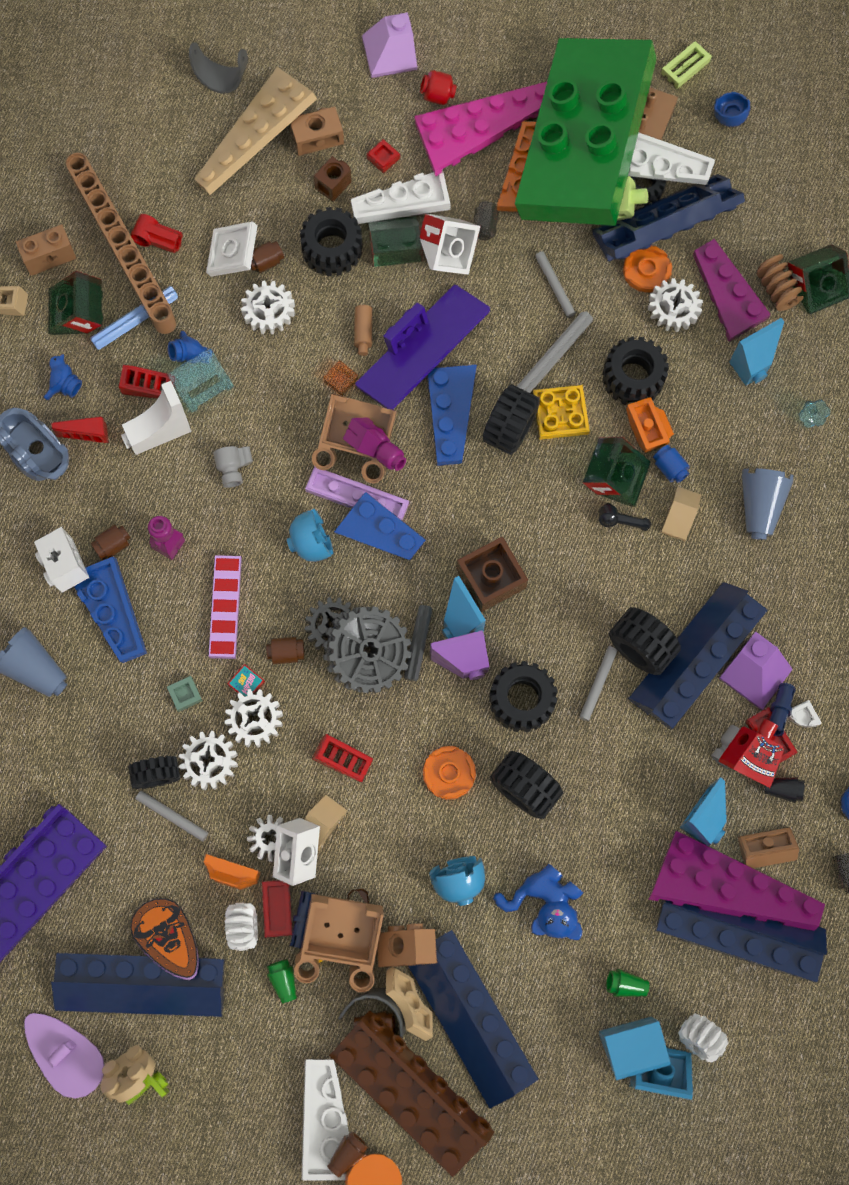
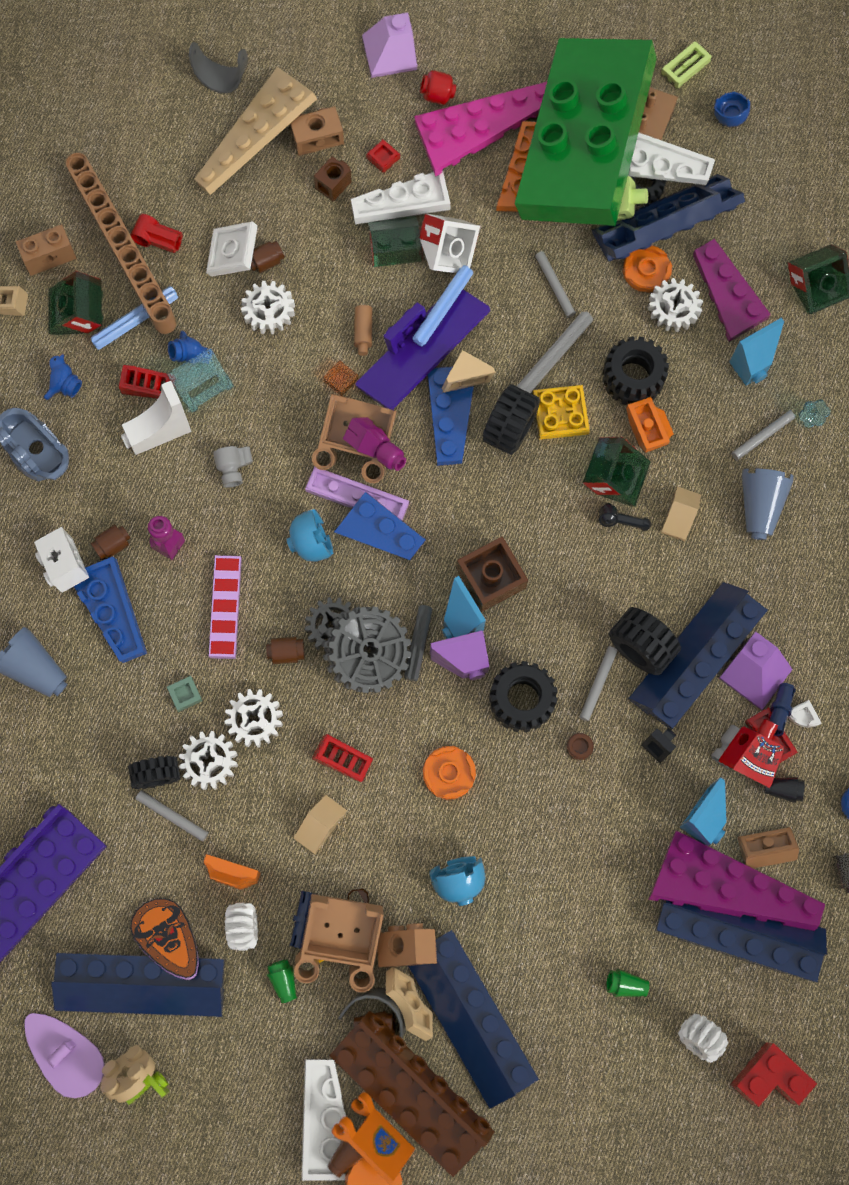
red slope [51,416,109,443] -> none
tile [227,664,265,697] -> none
white gear [247,815,283,862] -> none
red tile [262,880,293,938] -> none
white brick [273,818,320,886] -> none
black tyre [300,207,362,276] -> none
clear smoke brick [473,201,499,240] -> none
black tyre [490,751,564,819] -> none
blue animal [493,864,583,940] -> none
dark azure slope [598,1016,671,1080] -> none
dark azure slope [629,1048,693,1100] -> none
blue brick [653,445,690,483] -> none
medium nougat piece [757,254,804,311] -> none
none -> orange flag [332,1092,415,1184]
none -> light blue axle [413,265,473,346]
none -> tan slope [442,350,495,393]
none -> reddish brown tile [566,733,594,761]
none -> black tile [641,728,677,763]
none -> red brick [730,1042,817,1107]
none -> light grey bar [731,410,795,461]

